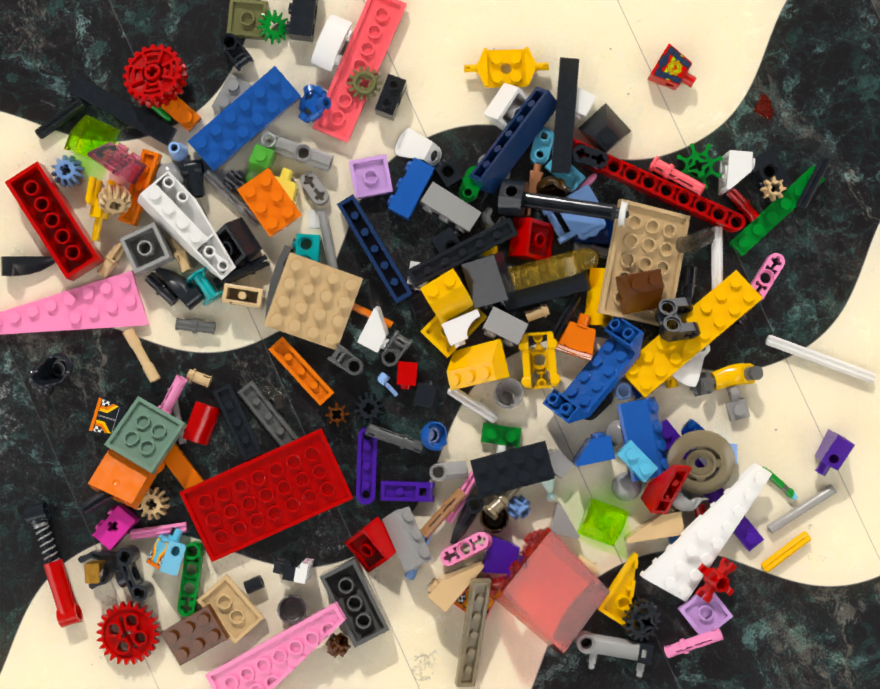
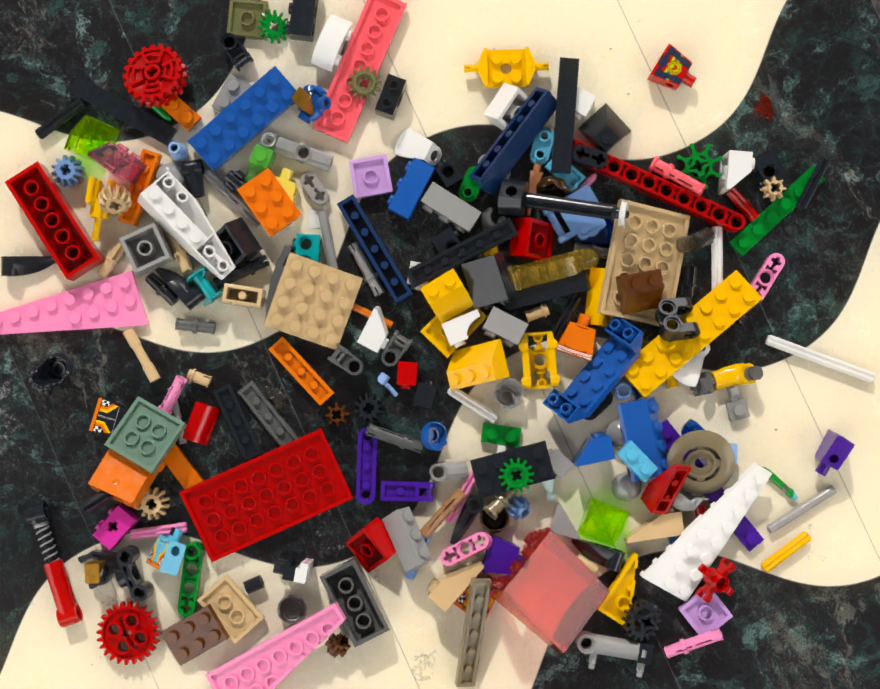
none -> pearl gold slope [291,87,314,115]
none -> light grey pin [348,241,386,297]
none -> green gear [499,458,534,493]
none -> black piece [571,538,625,572]

